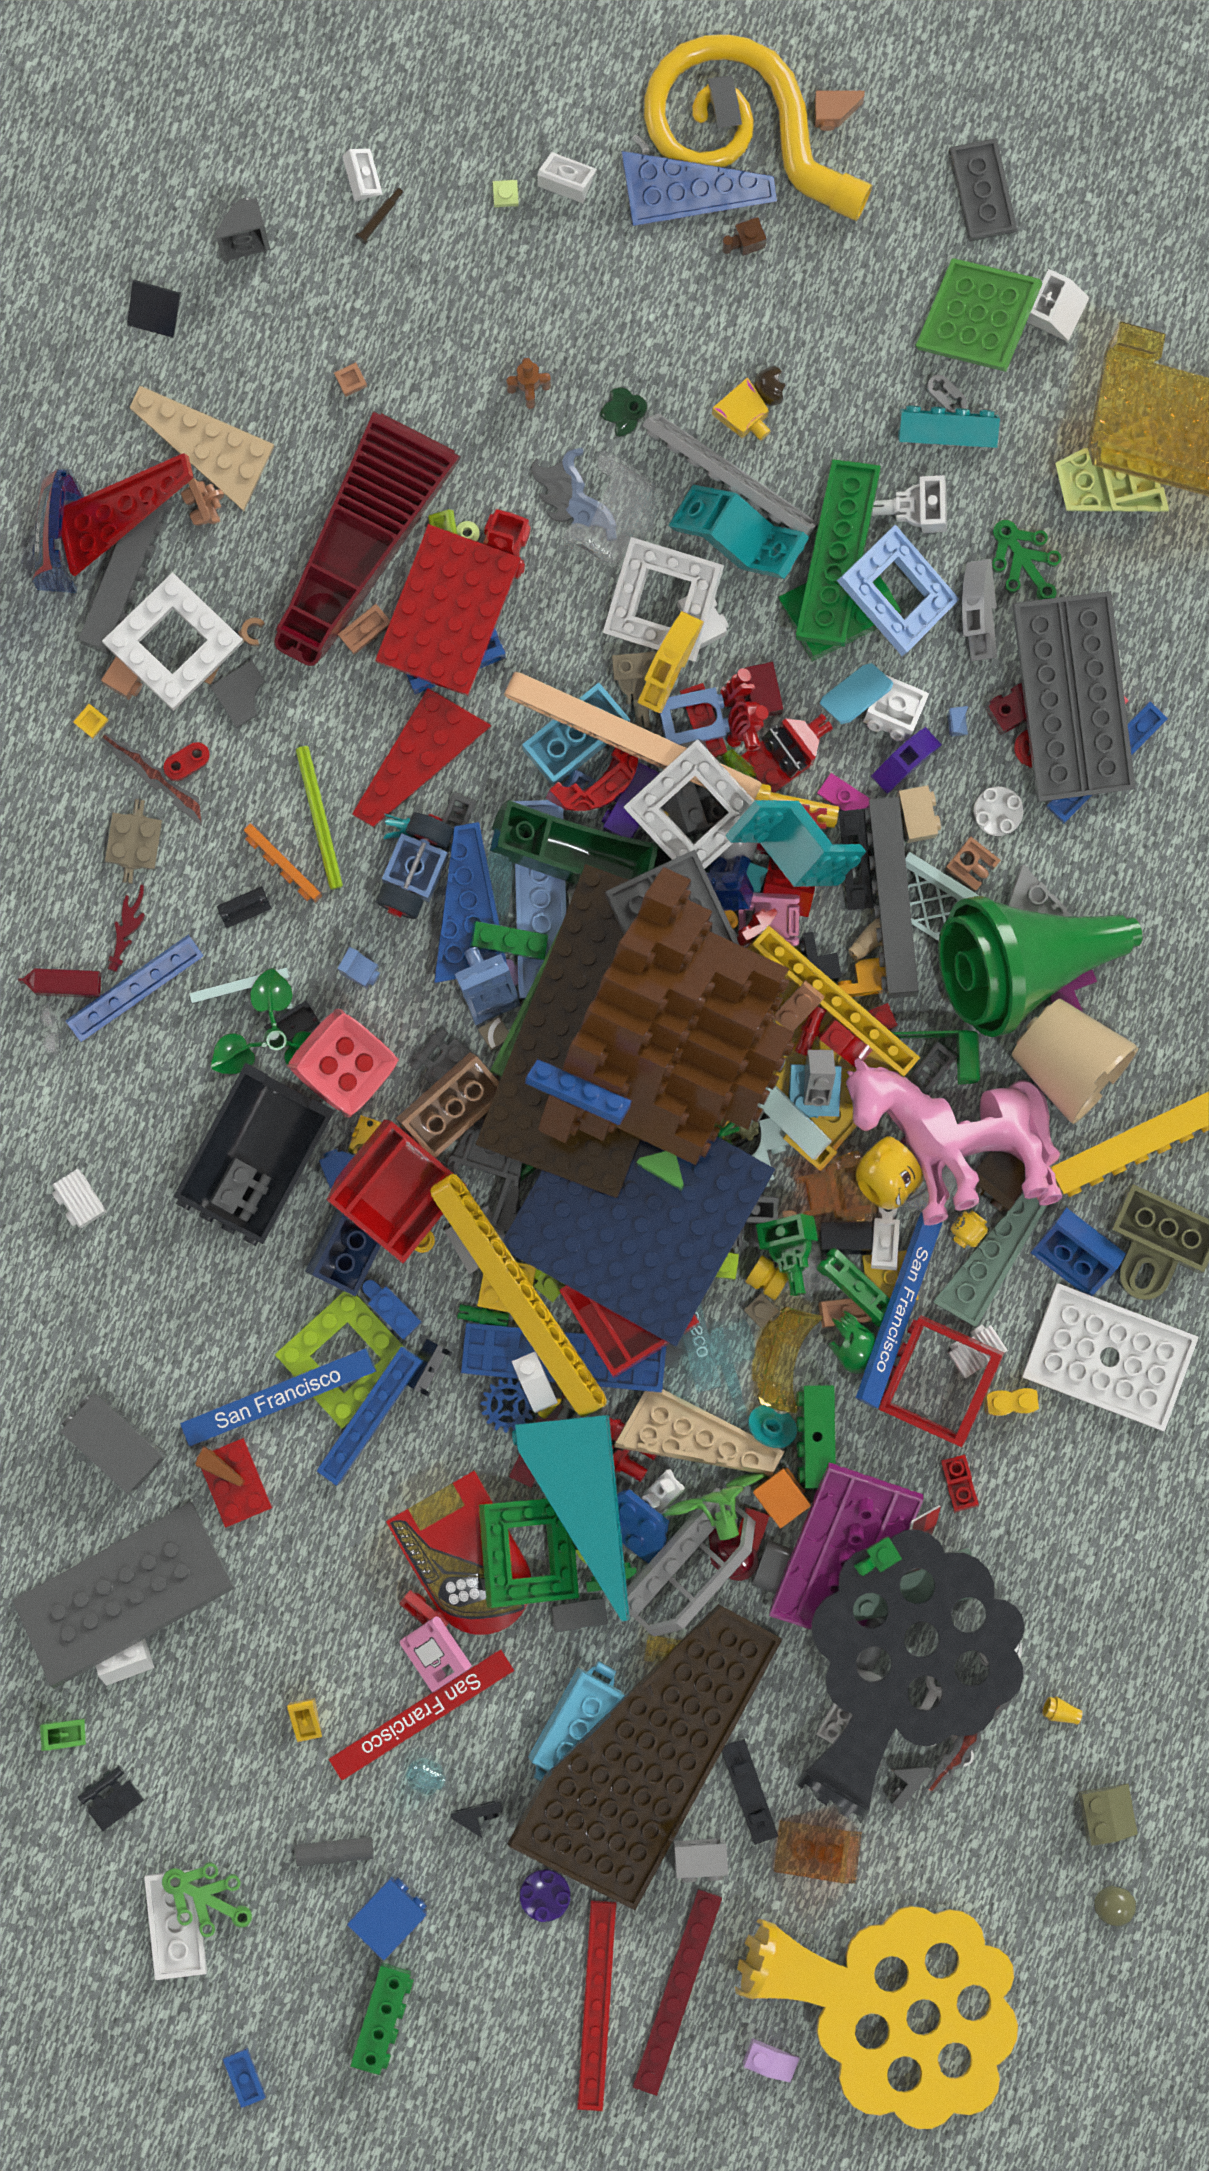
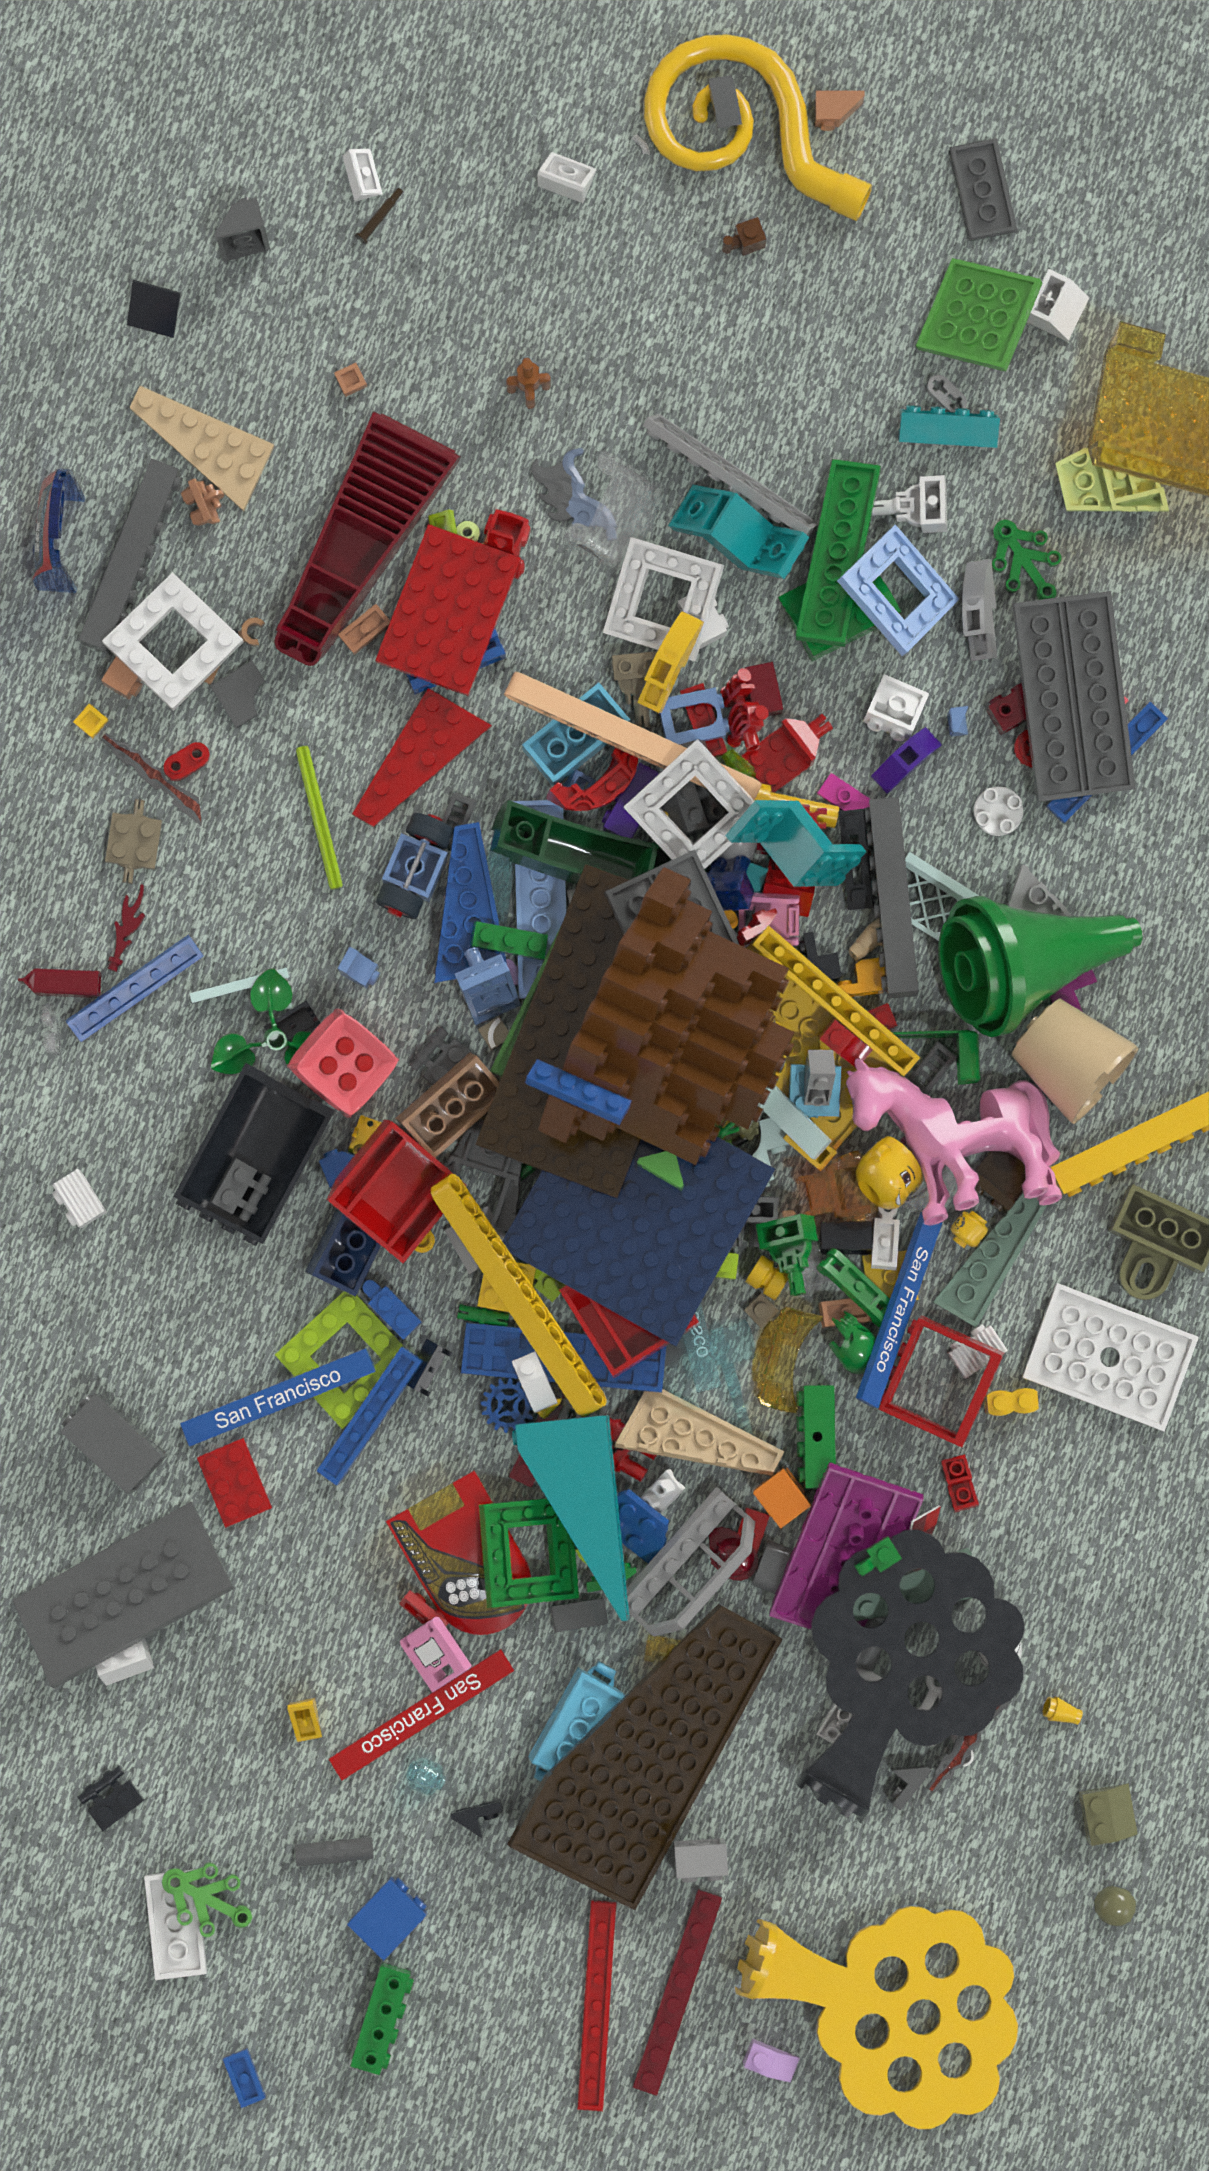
bright green slope [40,1719,86,1751] -> none
red wing [56,453,194,577] -> none
dark orange slope [195,1446,245,1486] -> none
black hinge [217,886,272,929] -> none
orange plate [244,823,322,903] -> none
teal piece [383,813,413,839] -> none
yellowish green plate [493,180,519,207] -> none
dark purple dish [520,1870,571,1922] -> none
dark green plate [599,387,648,437] -> none
wing [621,151,777,226] -> none
bright green plant [662,1473,768,1540] -> none
yellow torso [712,378,771,441] -> none
black hinge [722,1738,779,1845] -> none
teal dish [748,1405,797,1448] -> none
dark brown hair [754,365,786,406] -> none
black hinge [761,725,808,778] -> none
nougat plate [774,980,825,1031] -> none
clear orange slope [774,1820,862,1884] -> none
red pin [794,1006,827,1056] -> none
medium azure piece [820,663,893,724] -> none
tan brick [897,785,941,843] -> none
nougat brick [945,837,1001,893] -> none
blue slope [1030,1208,1126,1296] -> none

